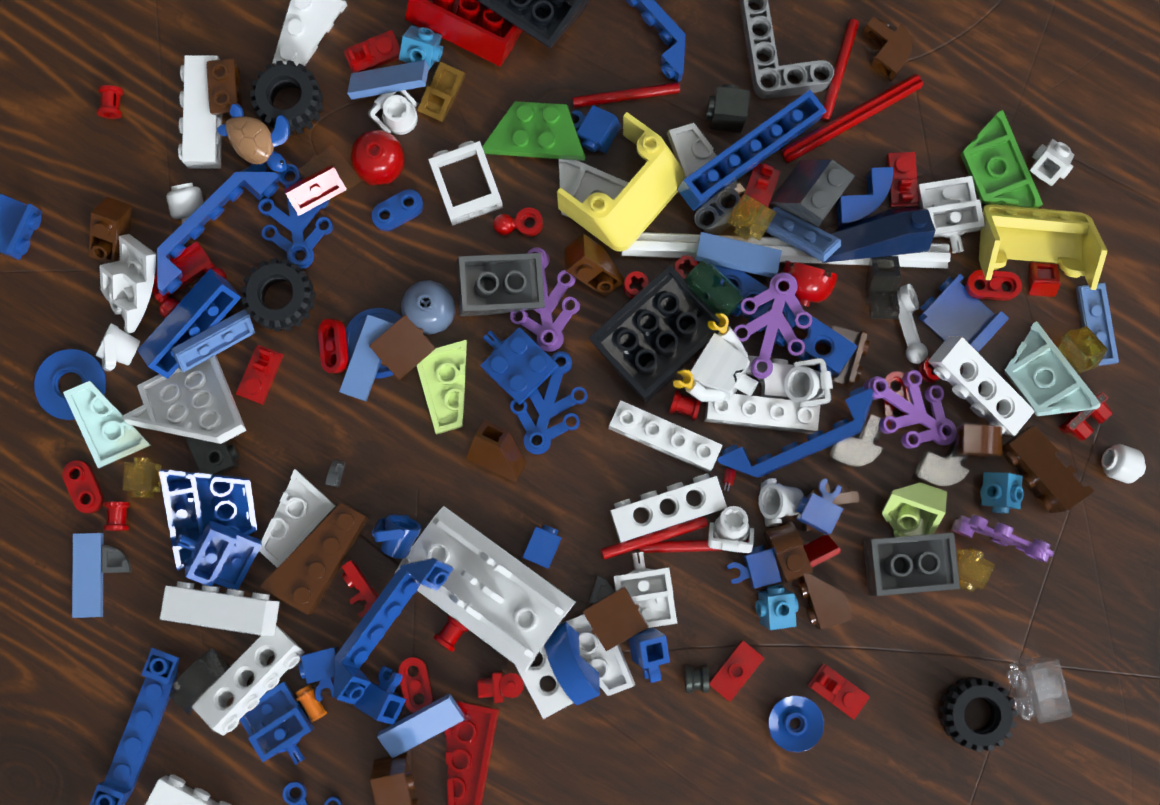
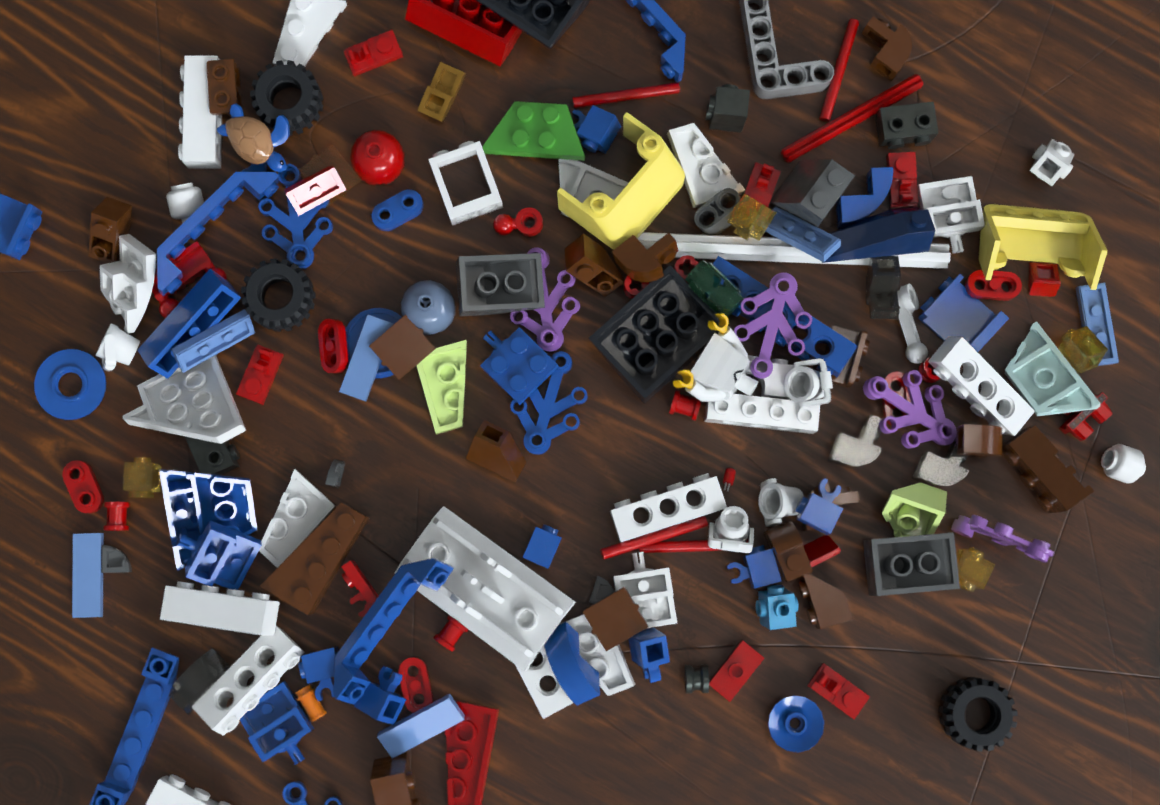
light aqua wing [63,381,151,468] -> none
red bush [97,85,124,119] -> none
medium blue tile [347,60,429,99] -> none
white piece [368,90,418,135] -> none
blue piece [372,514,421,559] -> none
dark azure brick [399,25,443,70] -> none
red hips [477,670,524,703] -> none
white brick [608,400,722,473] -> none
blue brick [677,90,826,211] -> none
medium blue tile [695,232,782,278] -> none
blue slope [717,386,875,478] -> none
red cylinder [782,260,838,307] -> none
bright green wing [960,110,1043,208] -> none
dark azure brick [980,472,1024,514] -> none
clear brick [1008,656,1073,724] -> none
none -> reddish brown brick [612,232,679,282]
none -> pearl dark grey brick [875,102,939,149]

